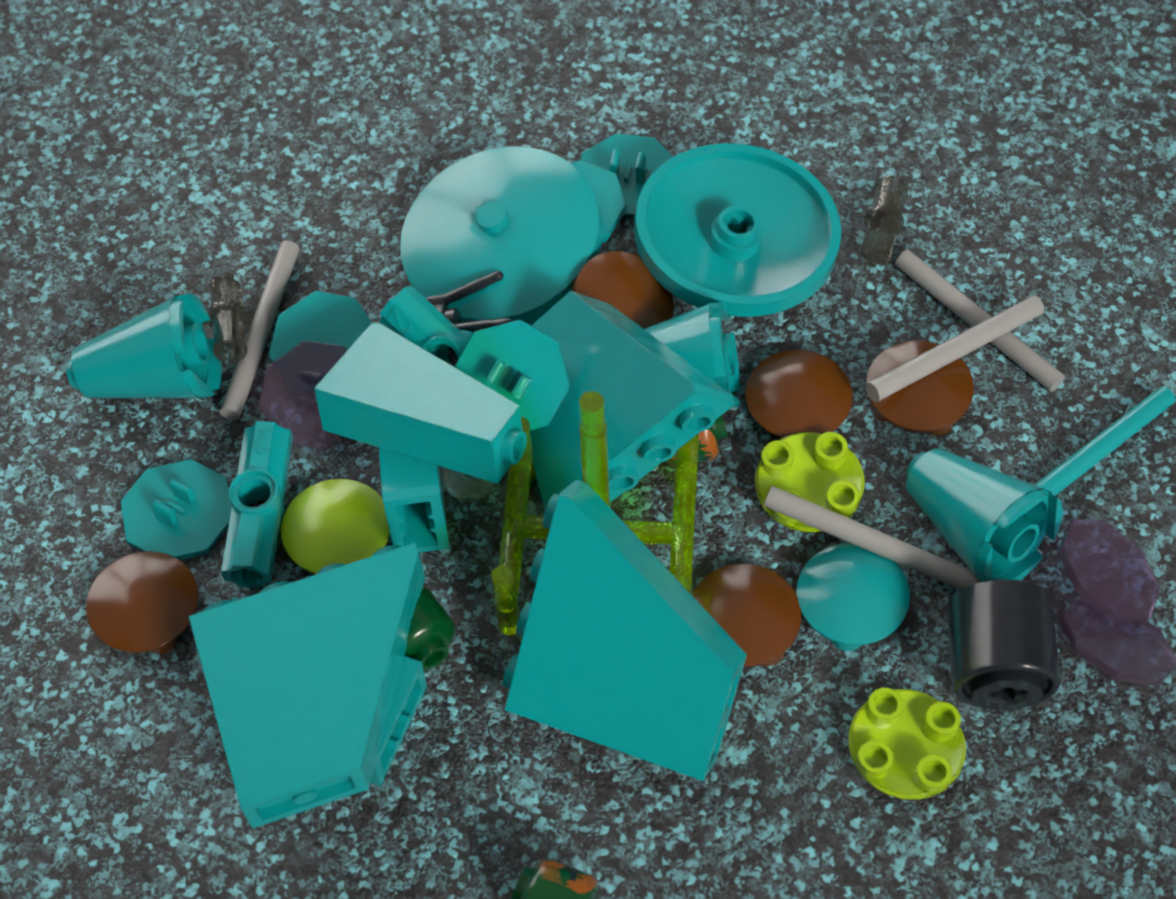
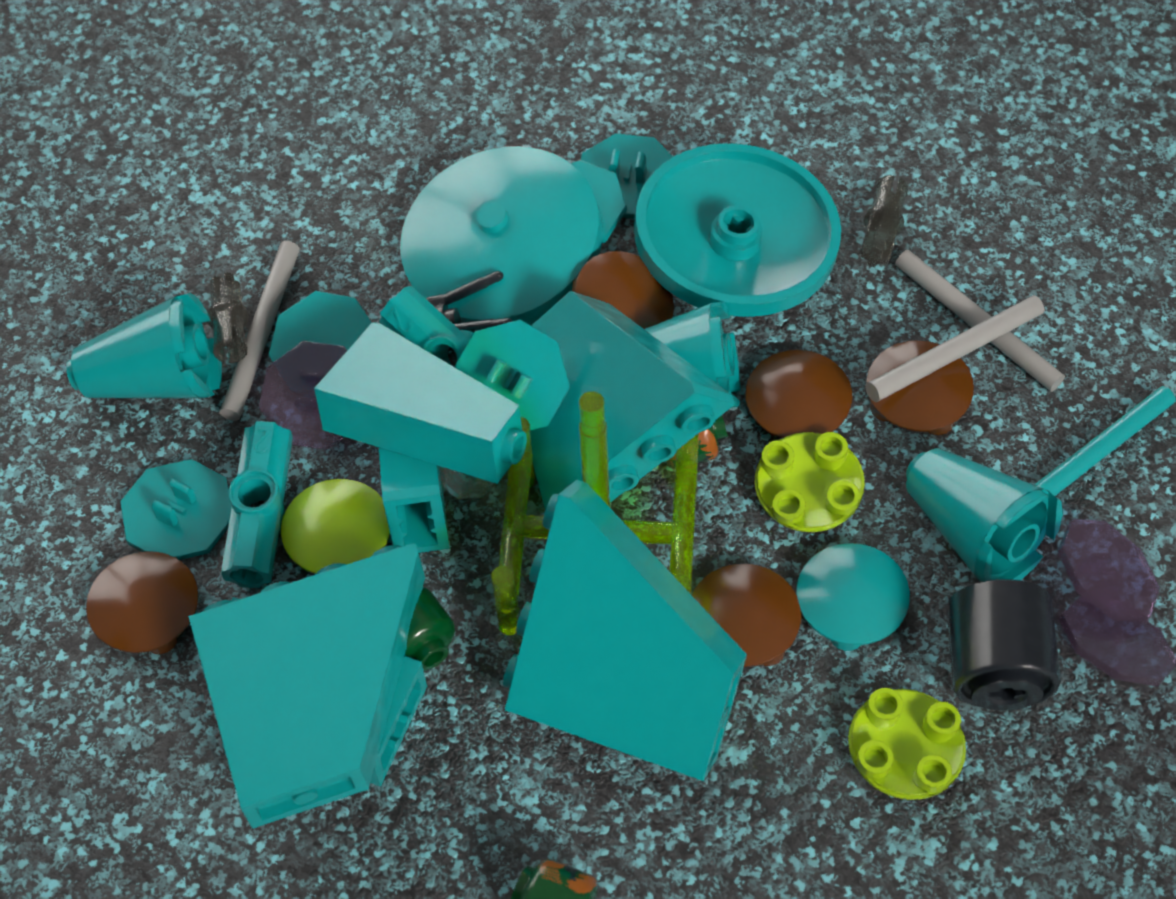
light grey bar [763,486,978,590] -> none

